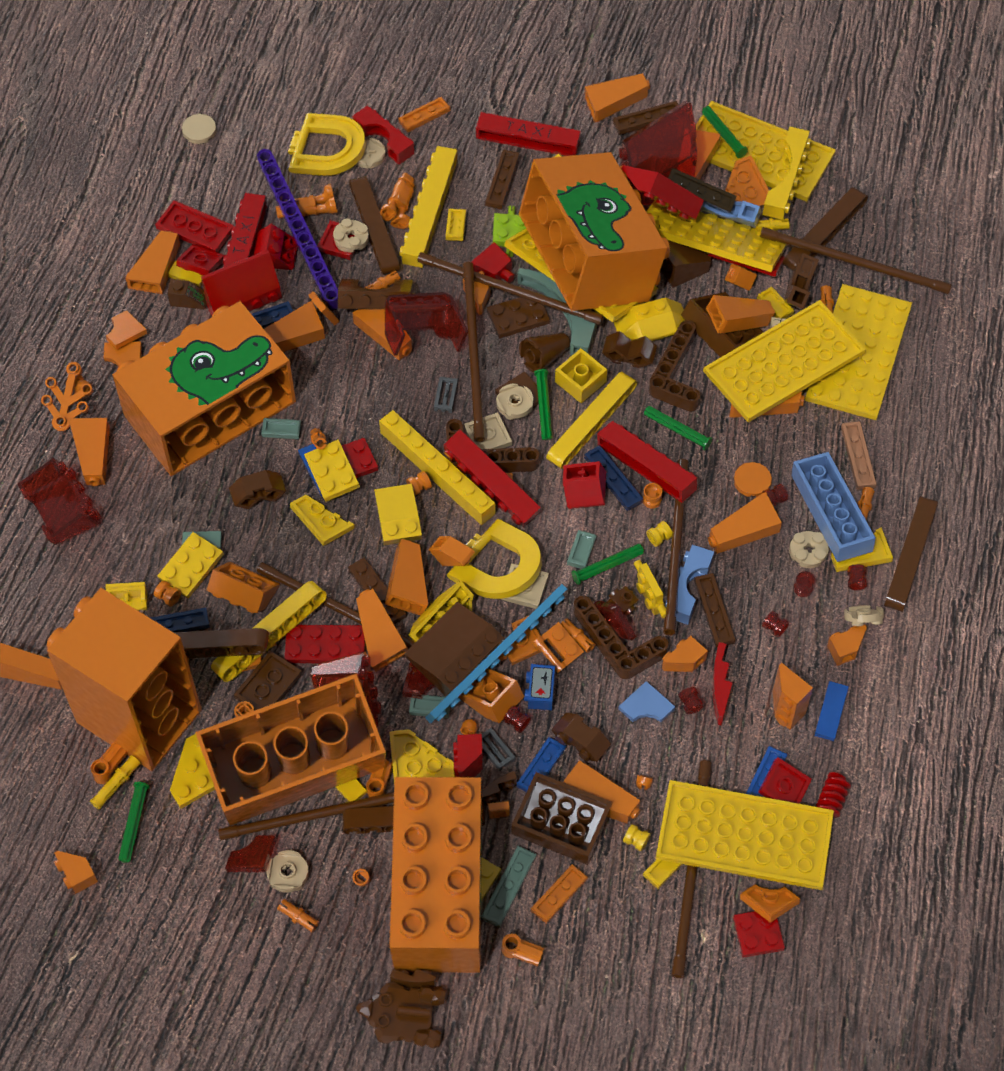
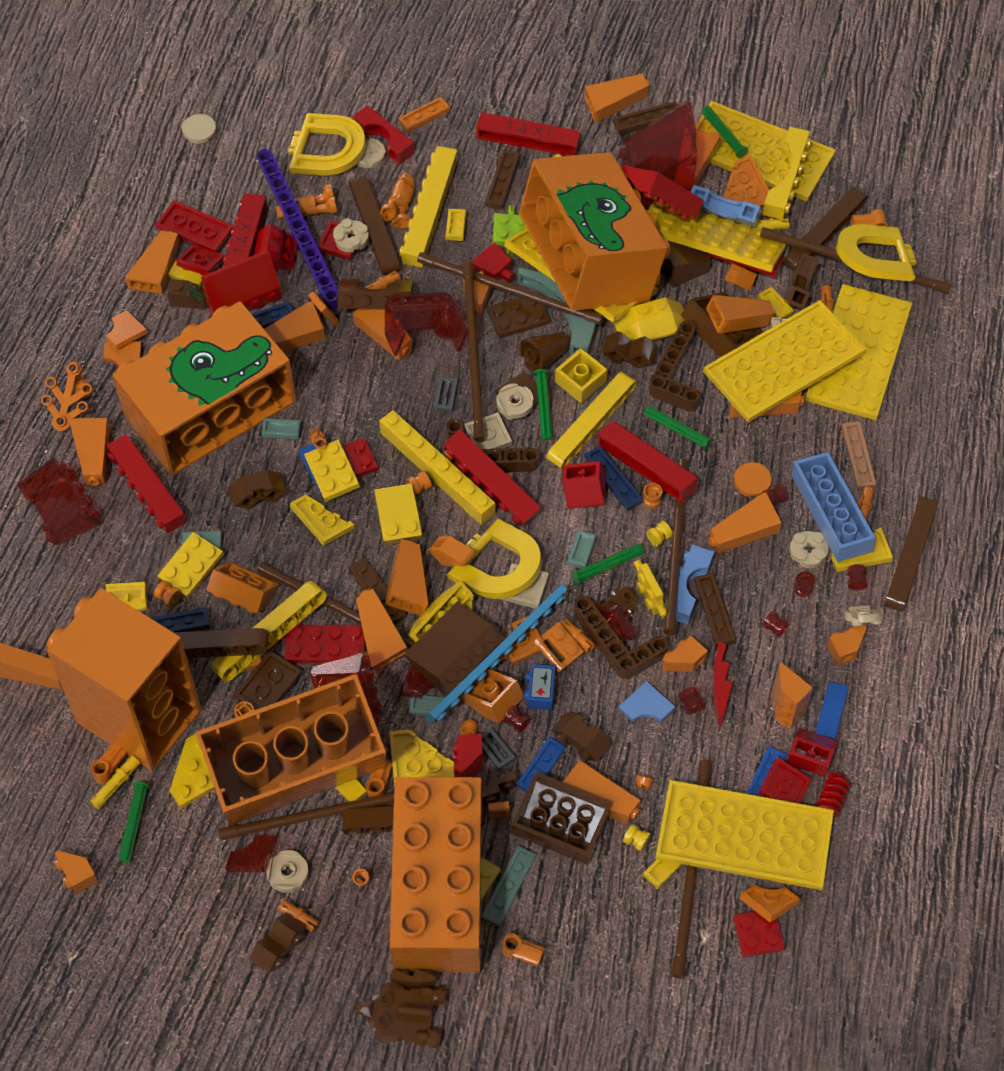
orange tile [531,864,588,924] -> none
dark brown tile [668,168,737,213] -> none
none -> red brick [107,434,187,534]
none -> reddish brown brick [249,912,306,973]
none -> red slope [787,728,838,777]
none -> yellow piece [836,224,917,281]
none -> orange piece [851,209,888,226]

